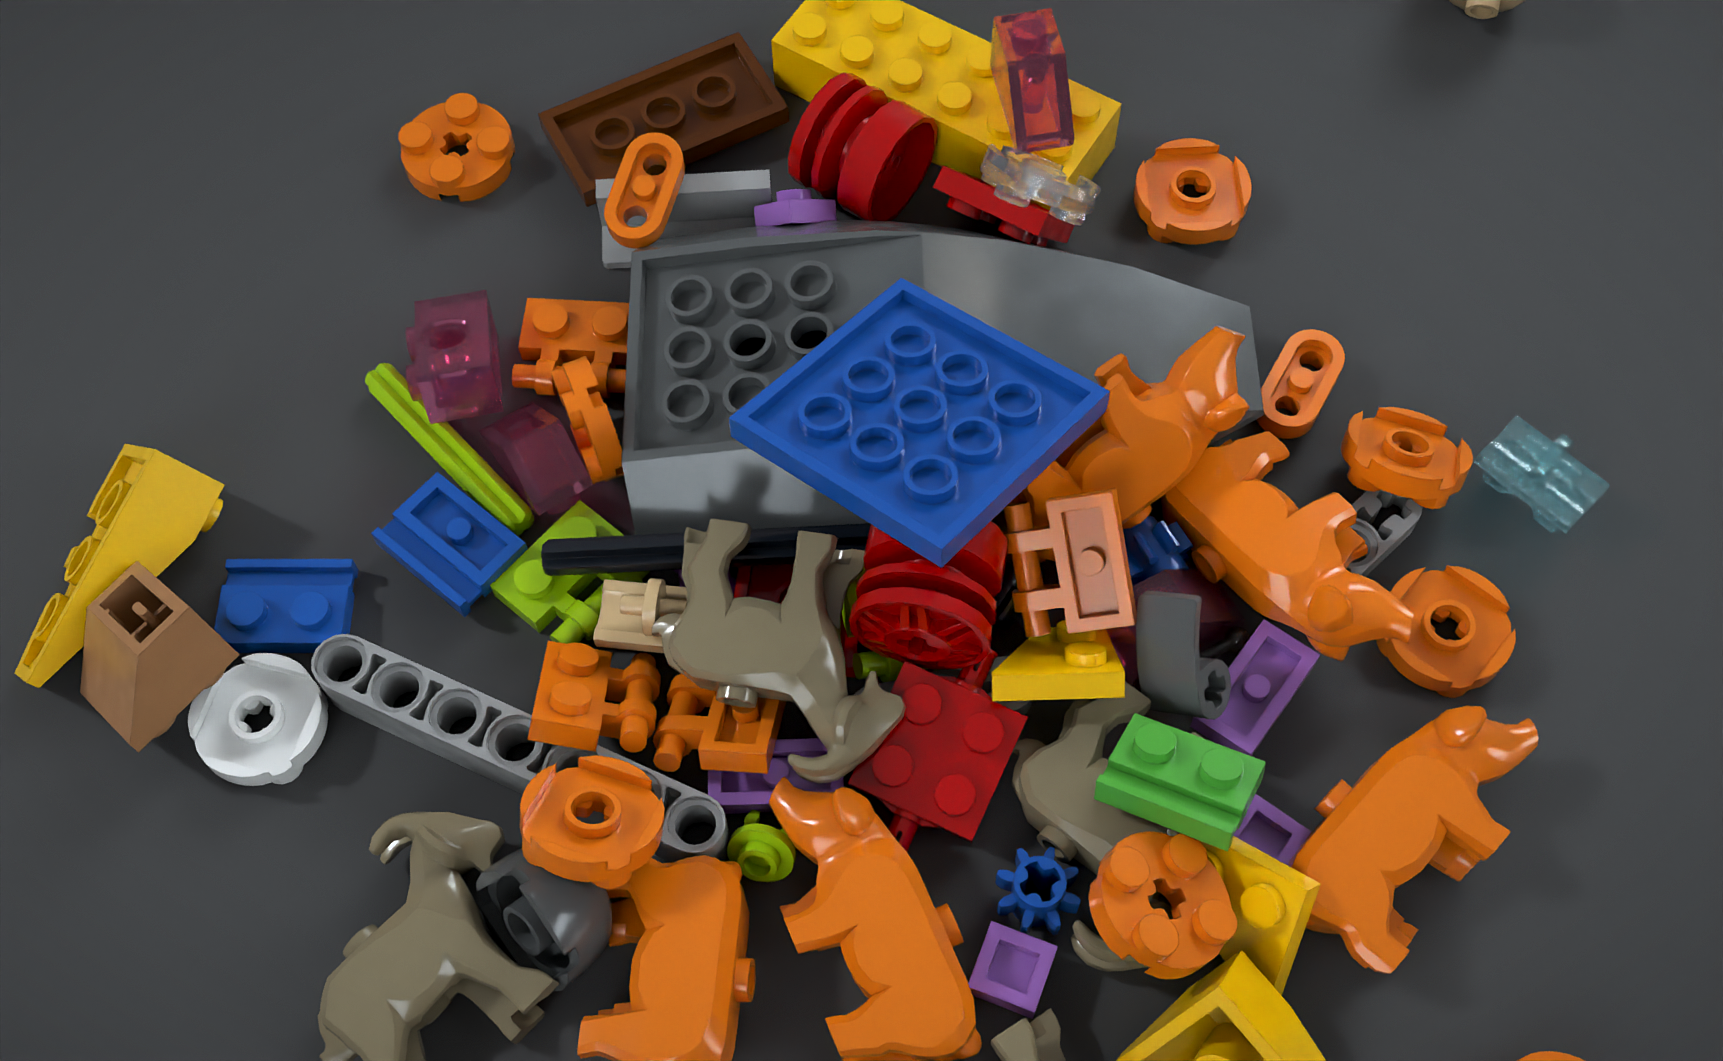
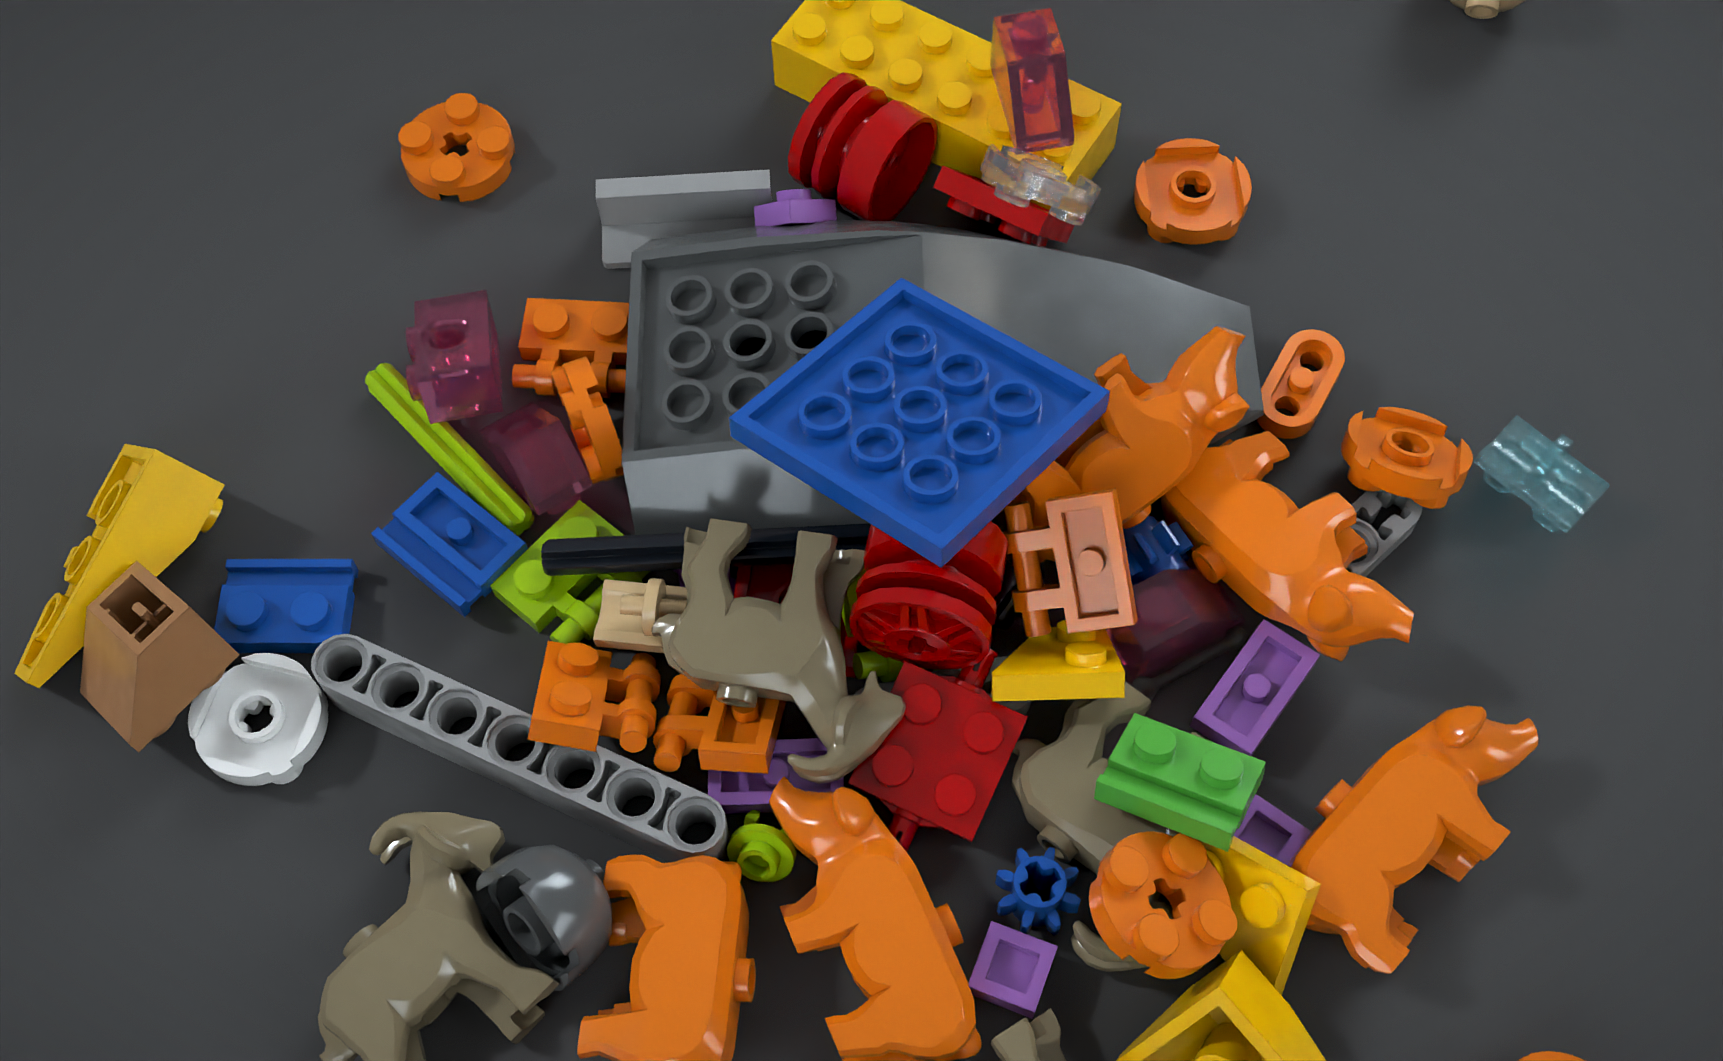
orange plate [520,755,665,889] -> none
reddish brown plate [538,32,789,207] -> none
orange plate [604,132,685,249] -> none
dark grey panel [1136,590,1231,720] -> none
orange plate [1376,565,1516,698] -> none

